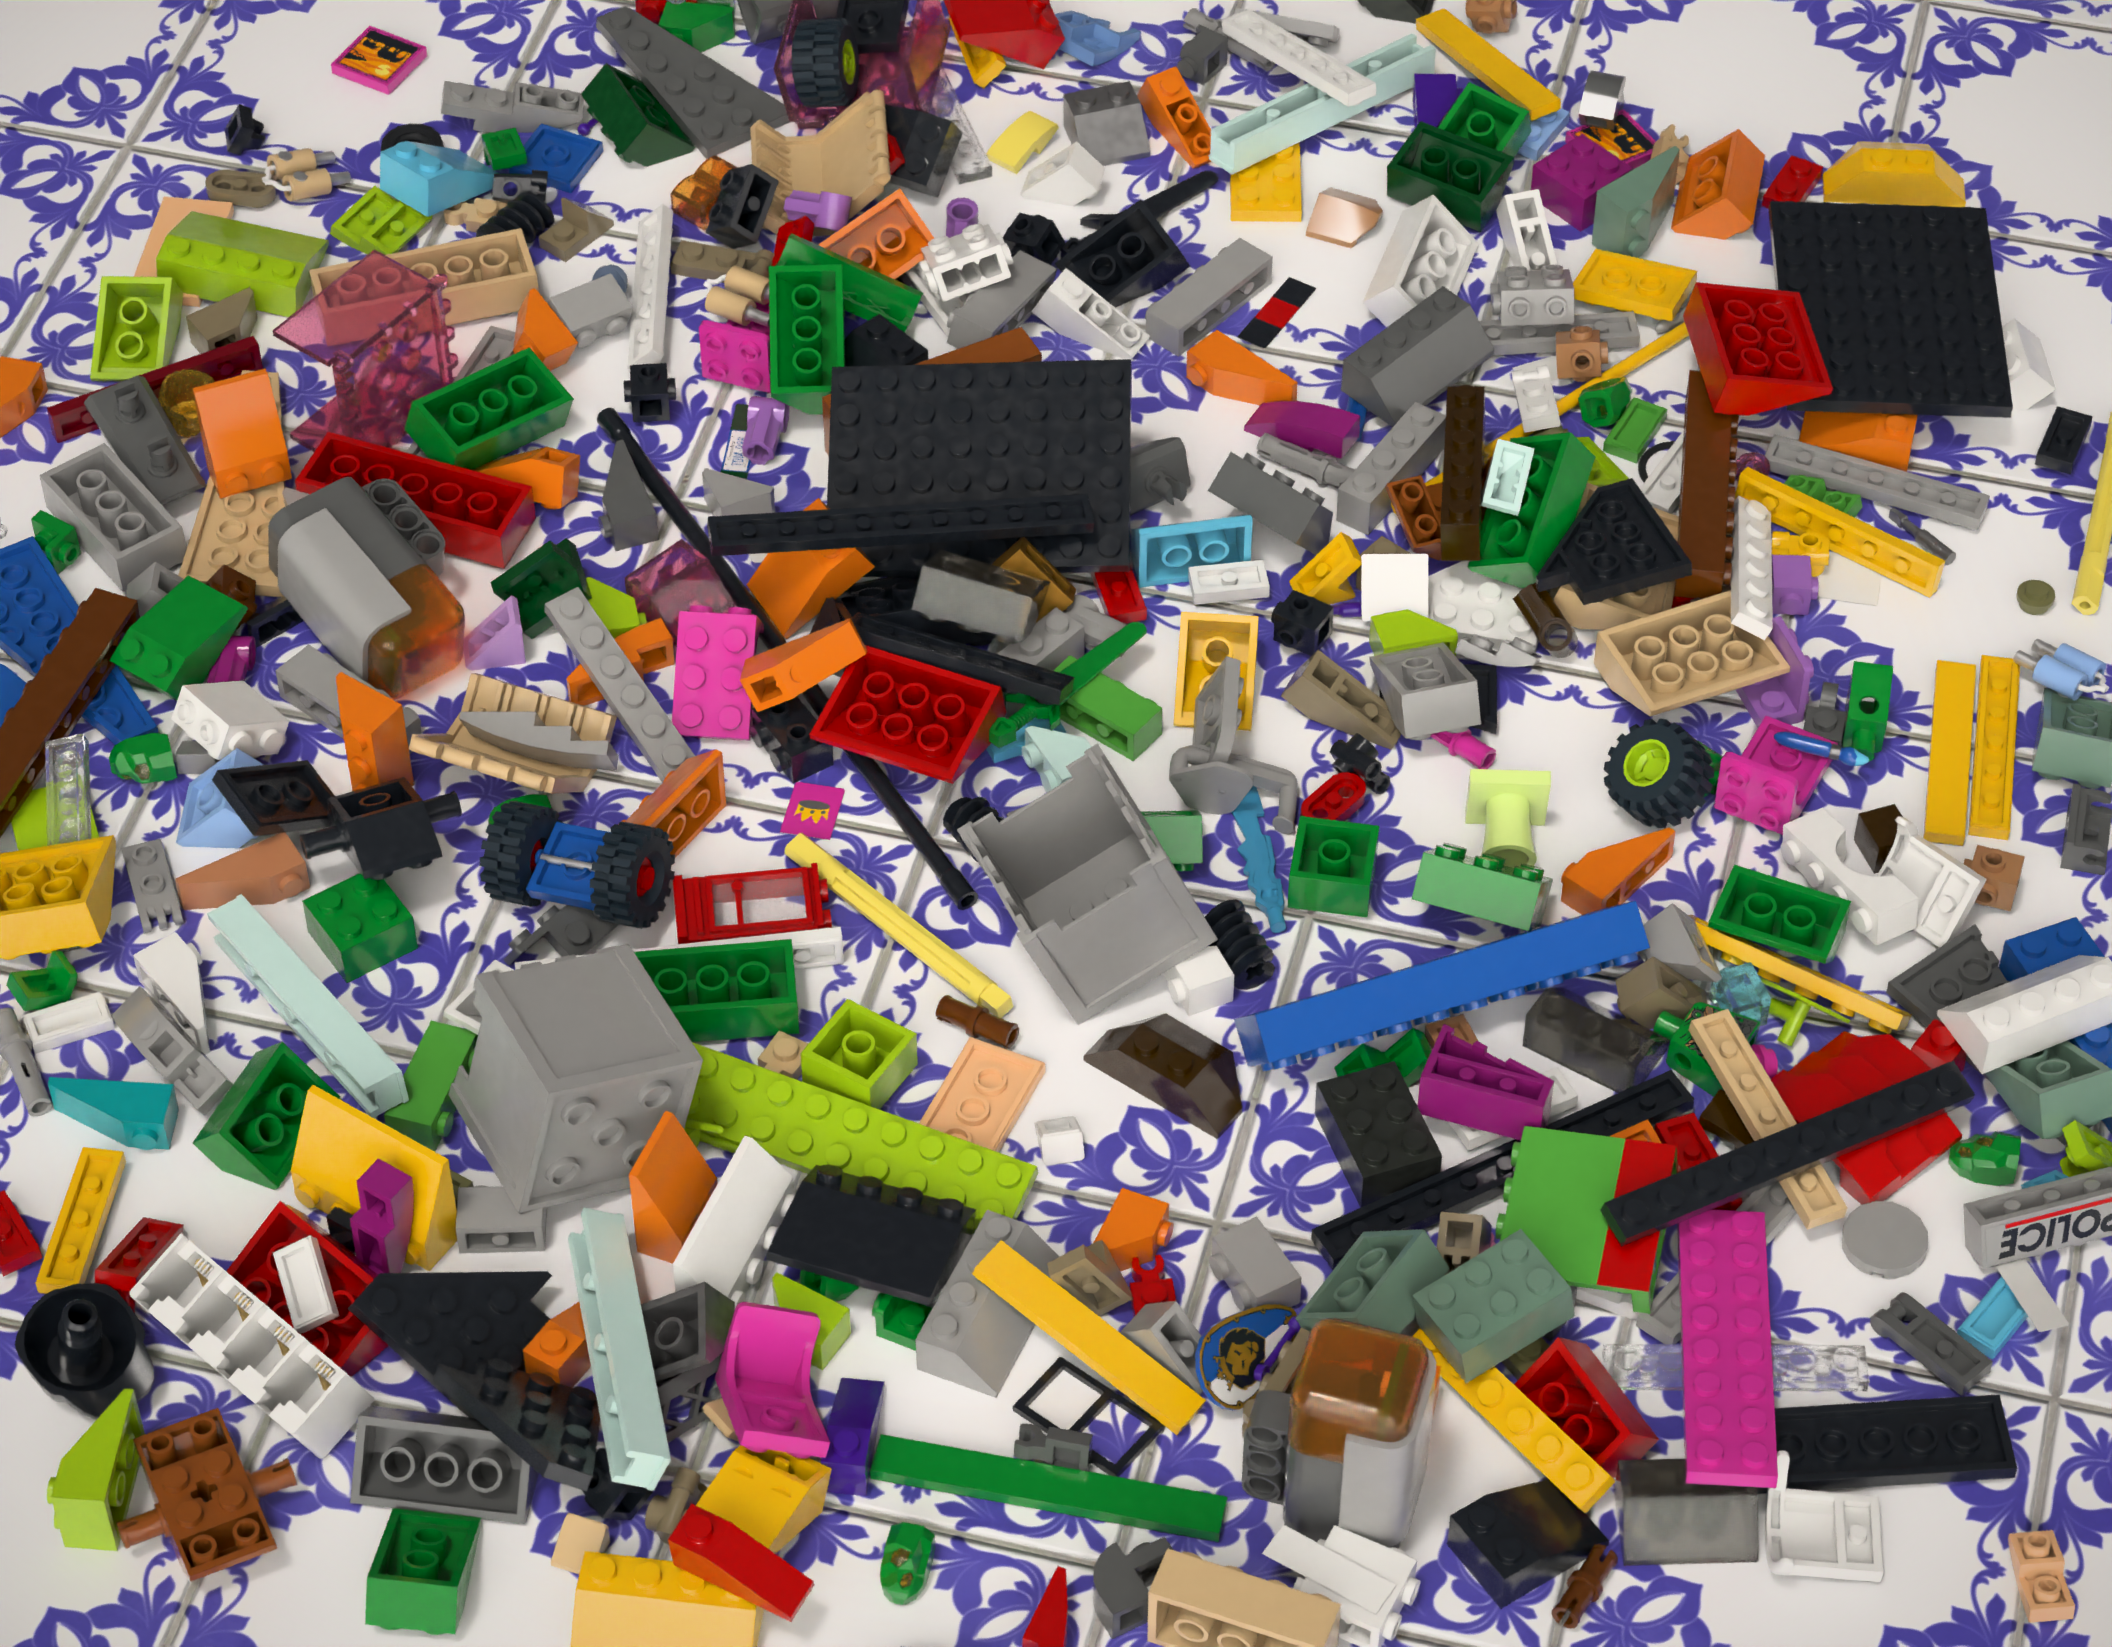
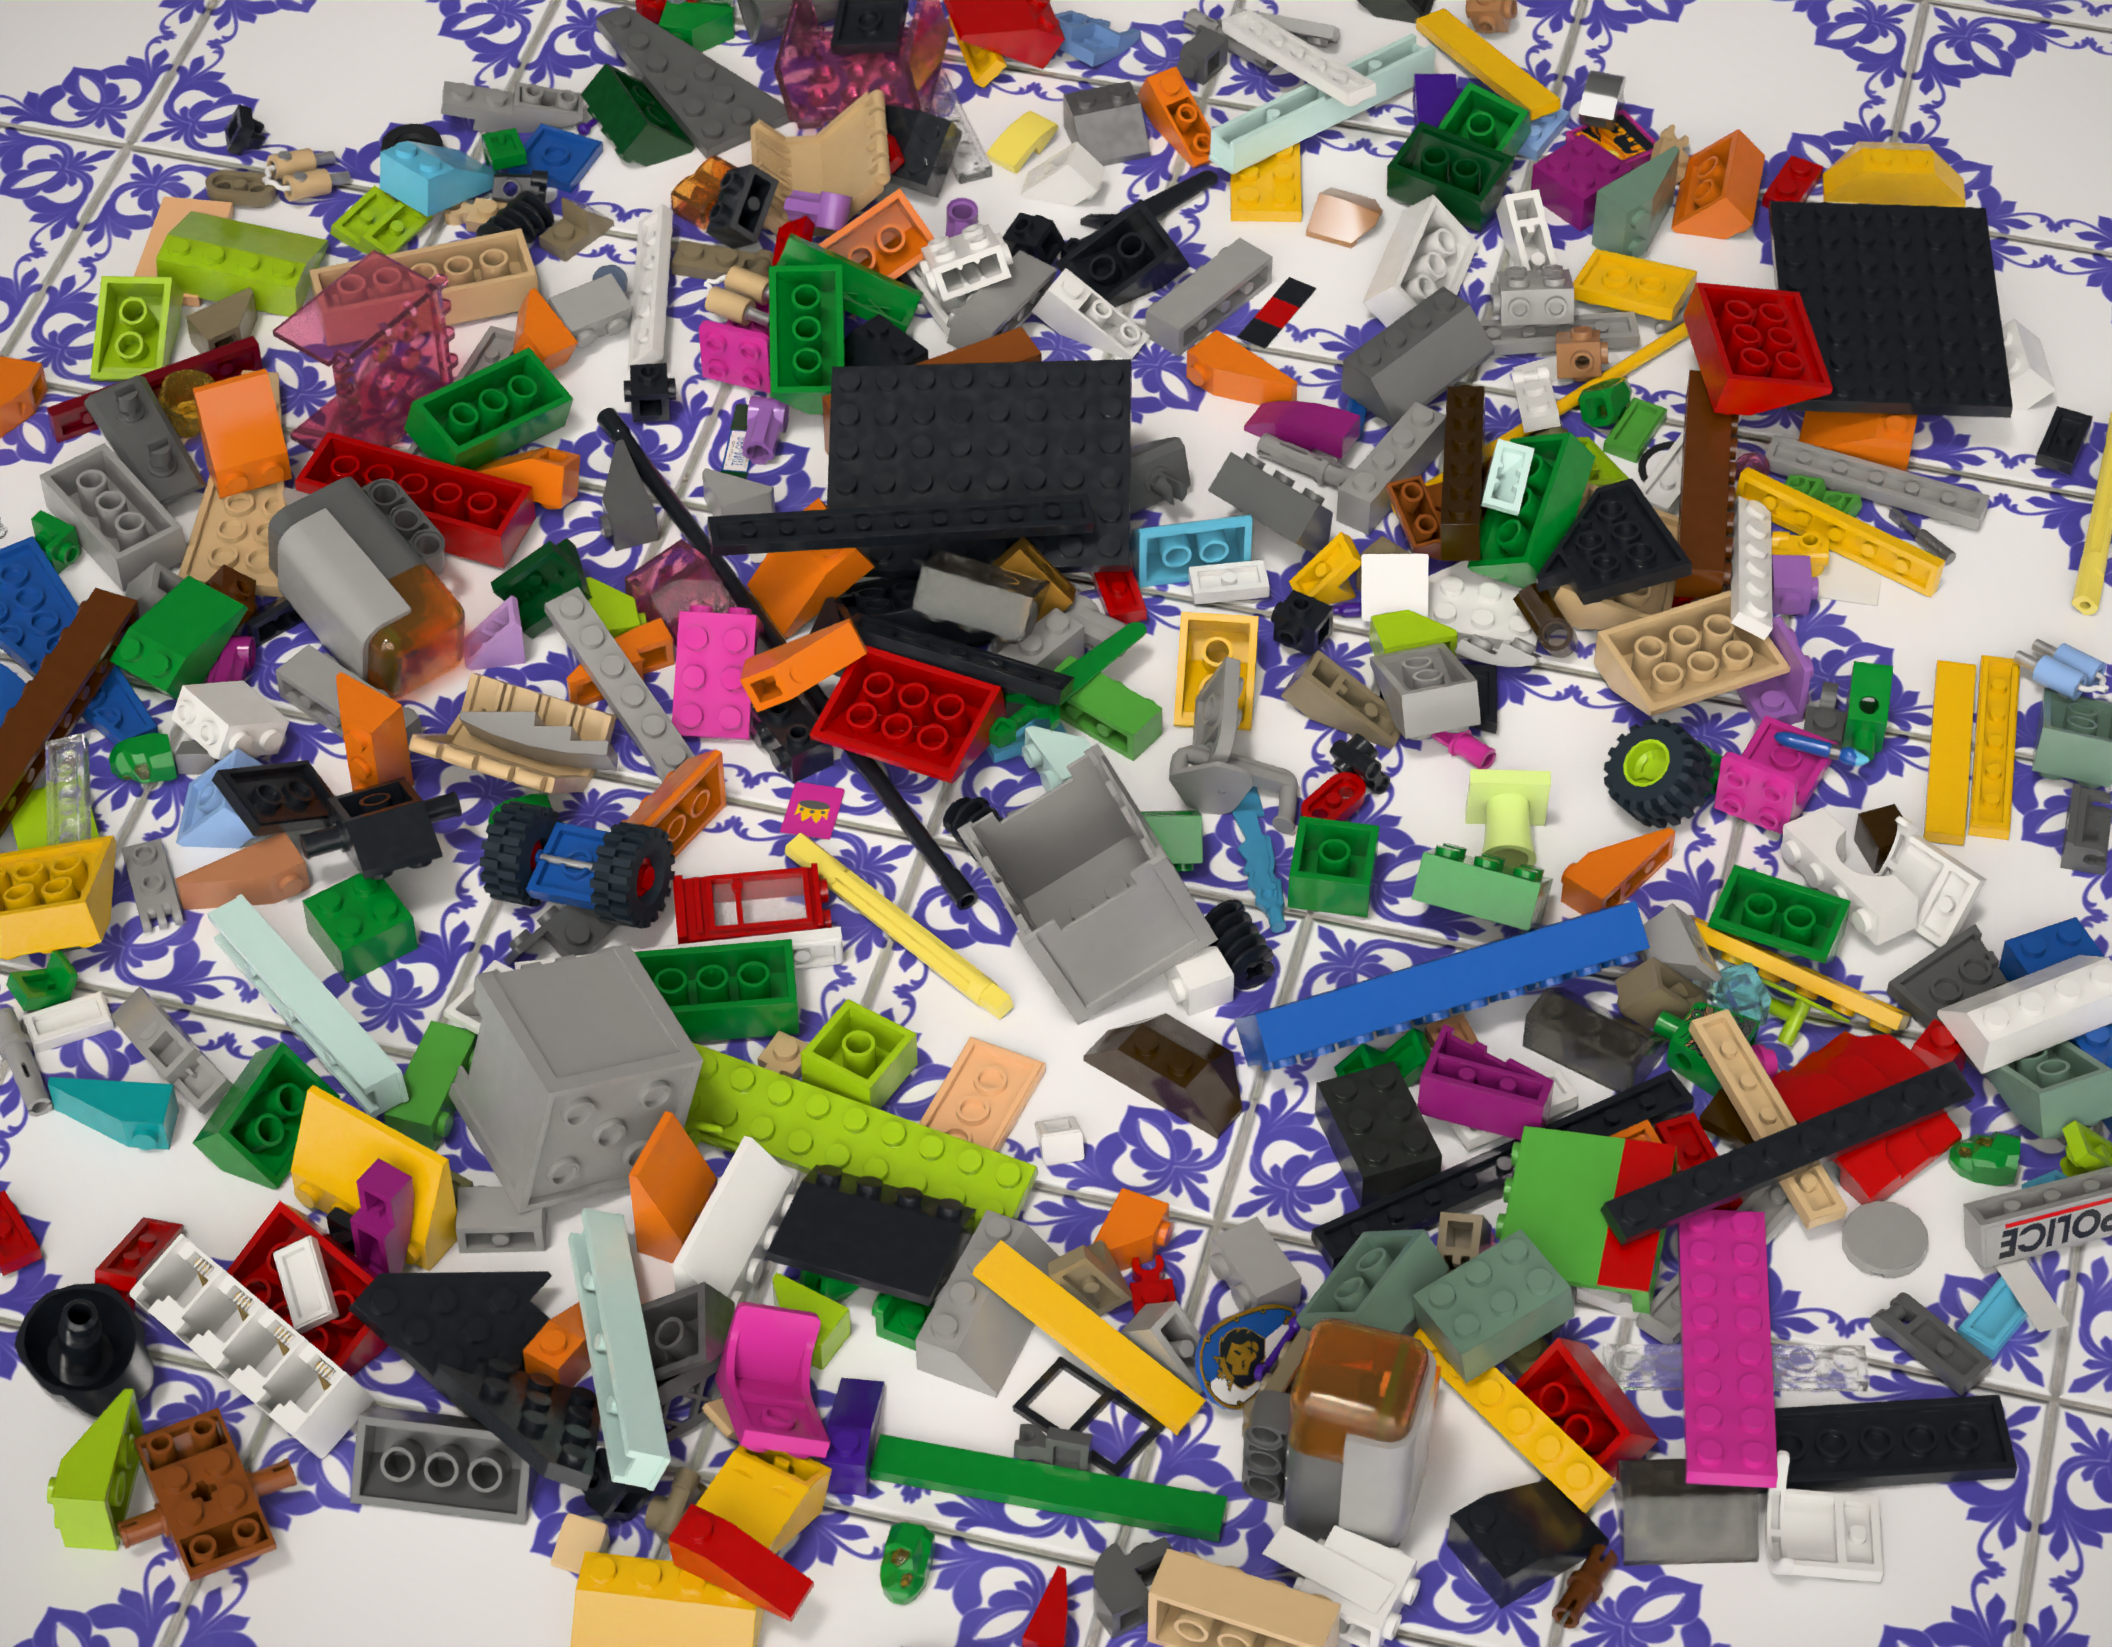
yellow plate [35,1147,126,1294] -> none
white slope [133,932,210,1055] -> none
tile [331,26,427,95] -> none
green slope [365,1508,481,1635] -> none
black wheel [791,18,859,108] -> none
reddish brown pin [935,995,1019,1049] -> none
medium nougat brick [1963,845,2025,912] -> none
light nougat slope [2008,1530,2075,1623] -> none
olive plate [2016,580,2055,615] -> none

